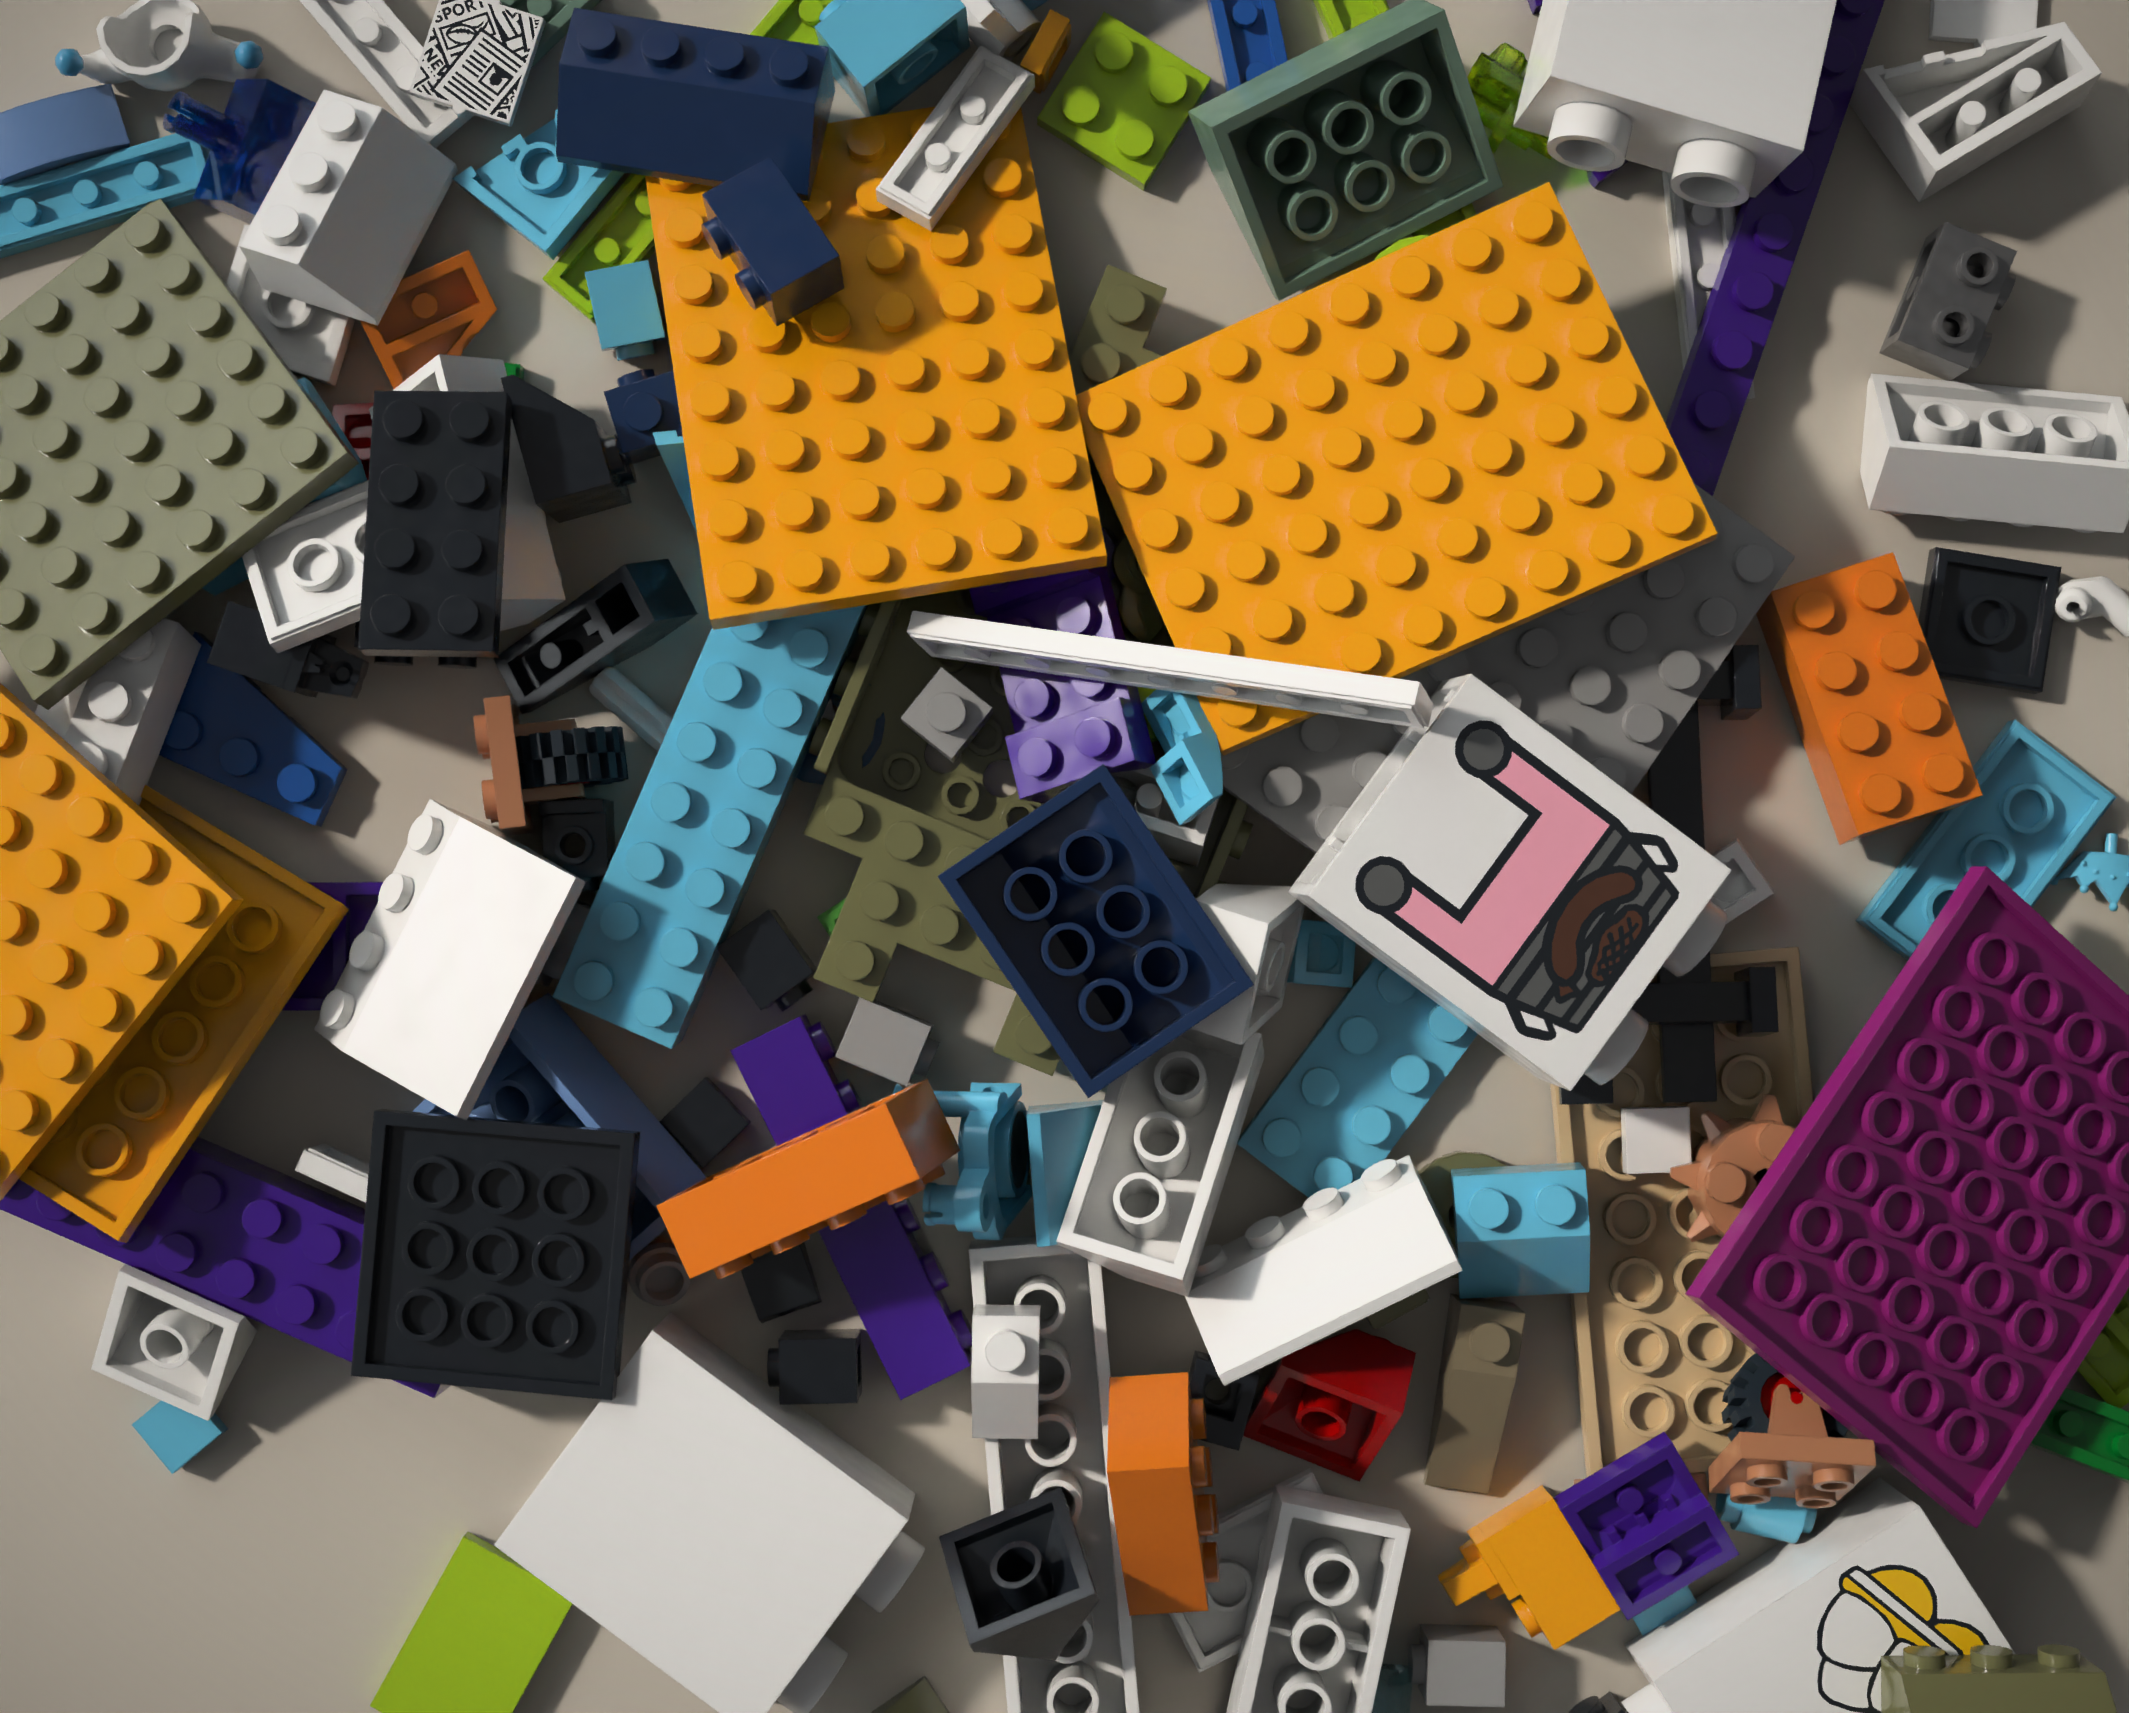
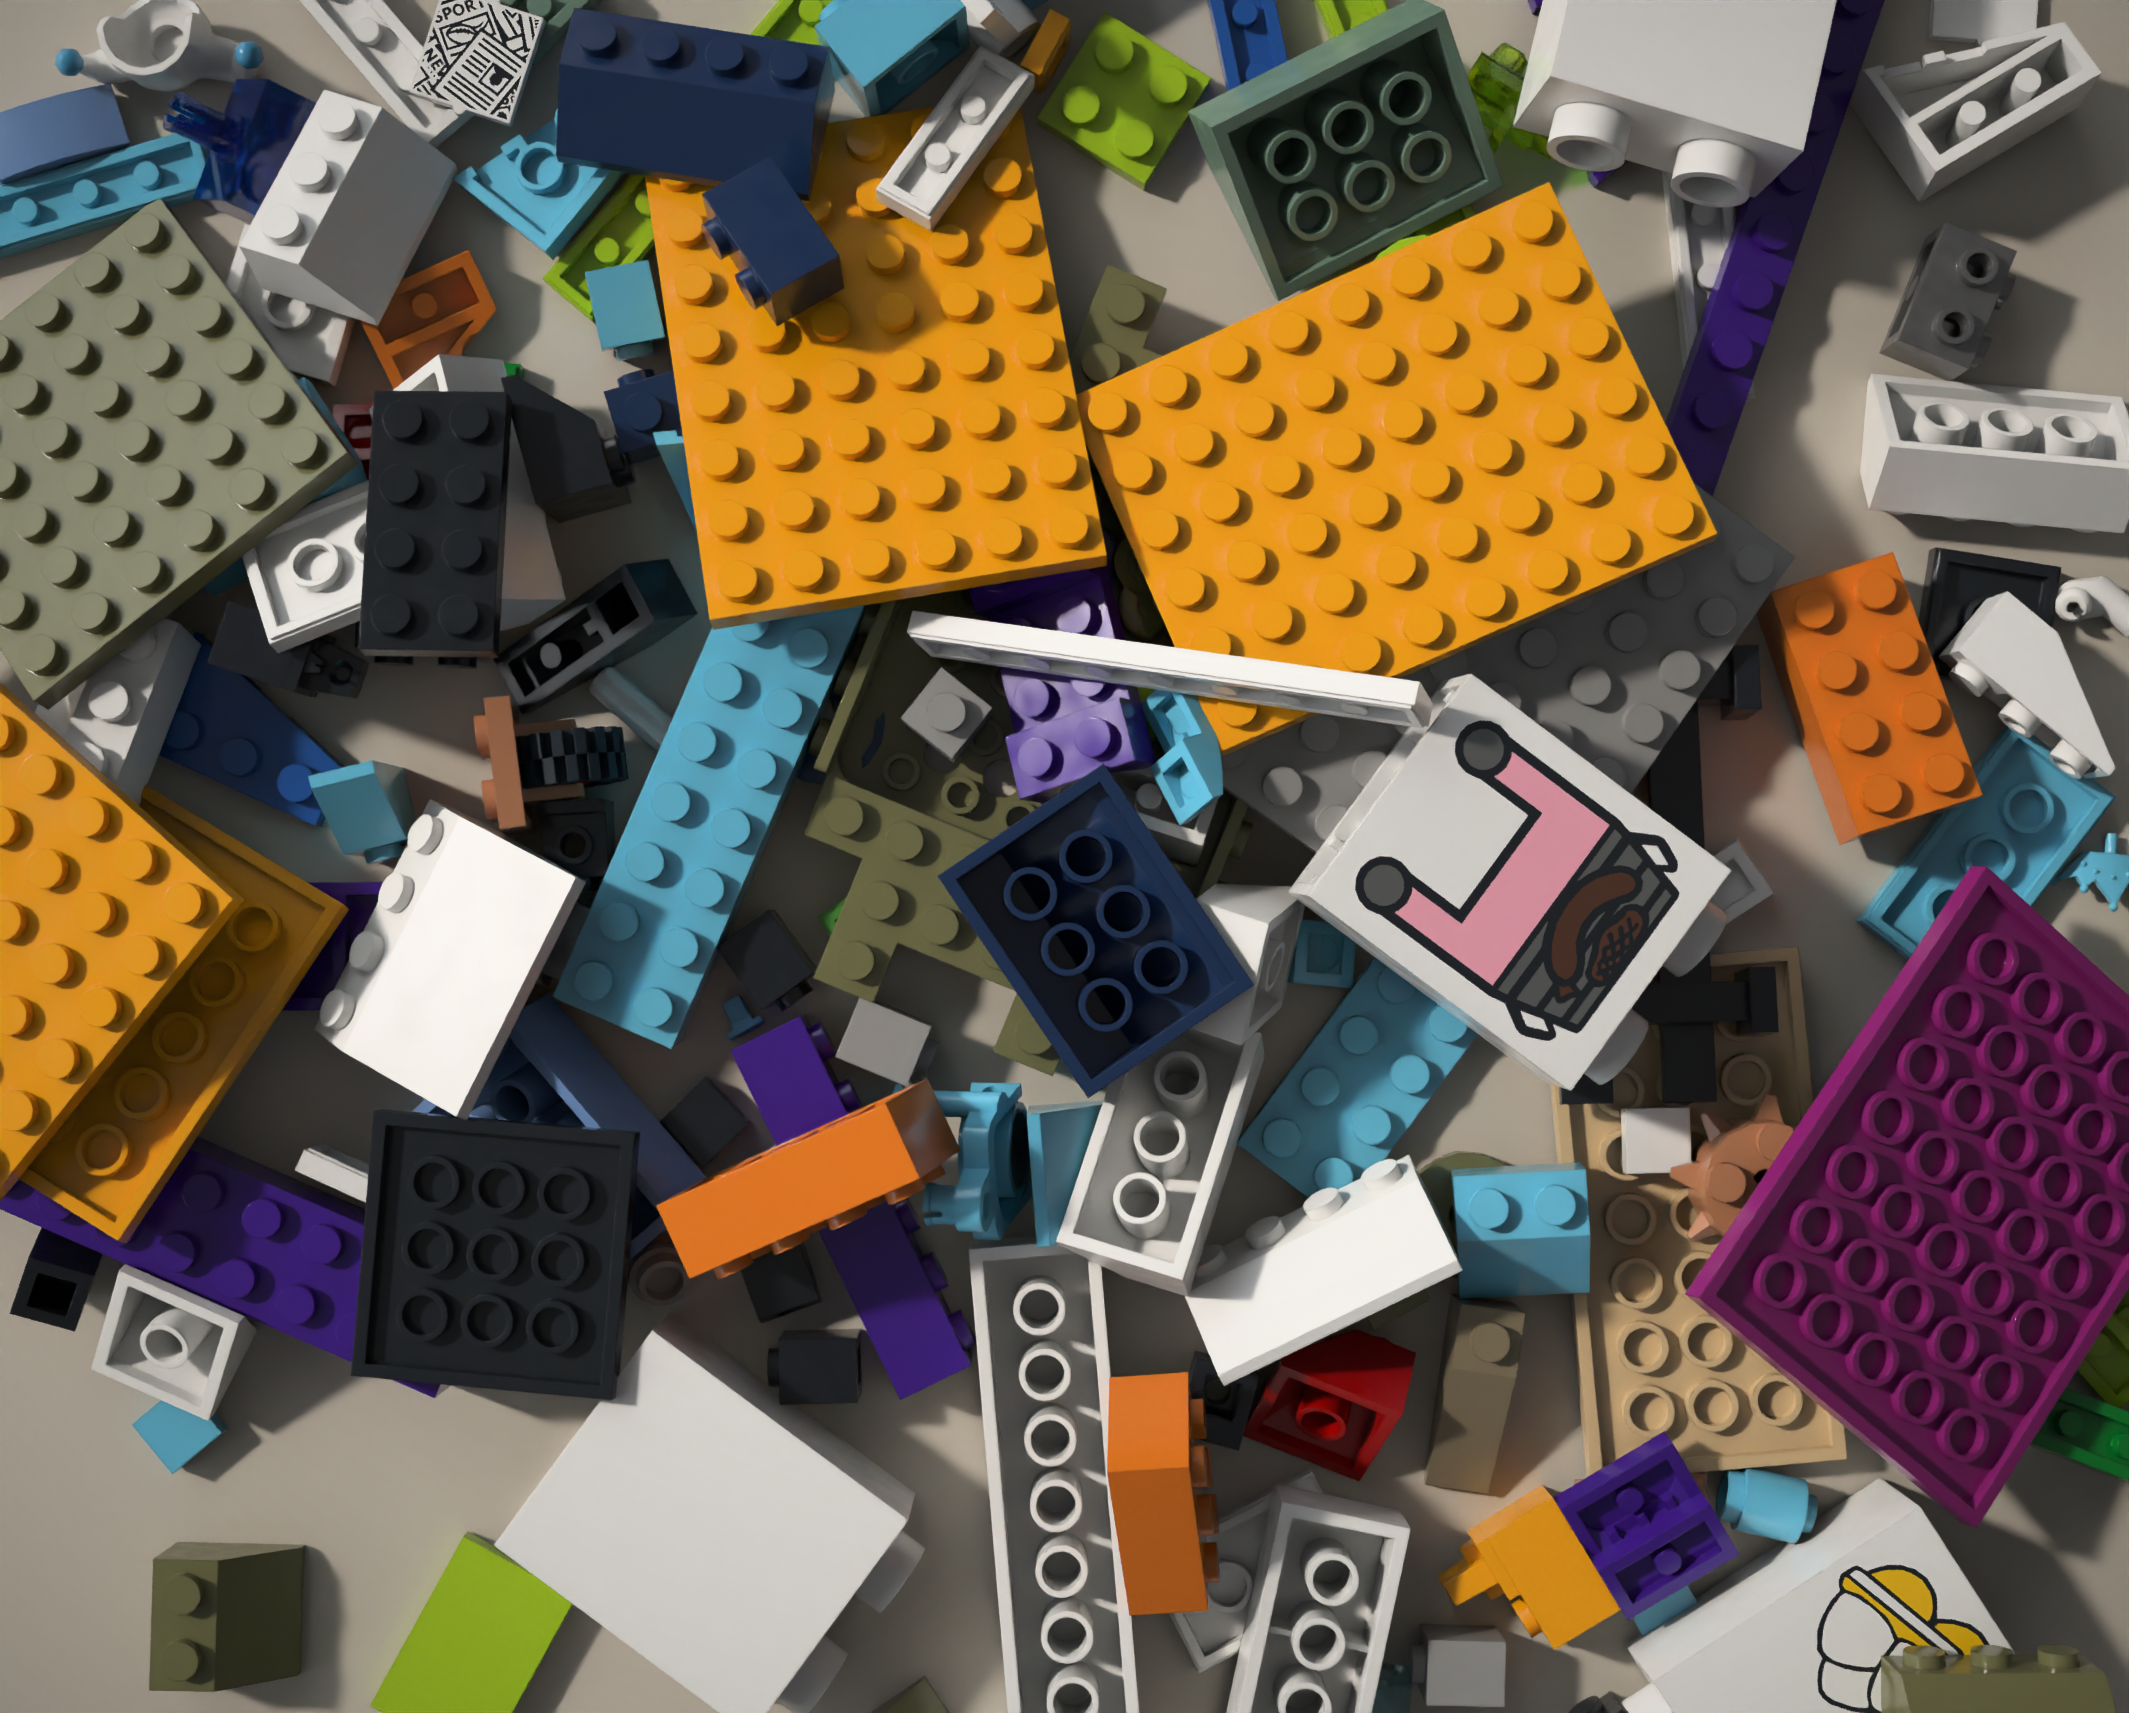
black slope [939,1487,1099,1660] -> none
white slope [971,1304,1040,1439] -> none
nougat plate [1708,1353,1876,1509] -> none
none -> black brick [9,1227,103,1332]
none -> olive slope [149,1542,305,1692]
none -> medium azure slope [308,760,416,865]
none -> medium azure piece [722,995,766,1041]
none -> white slope [1938,591,2115,779]

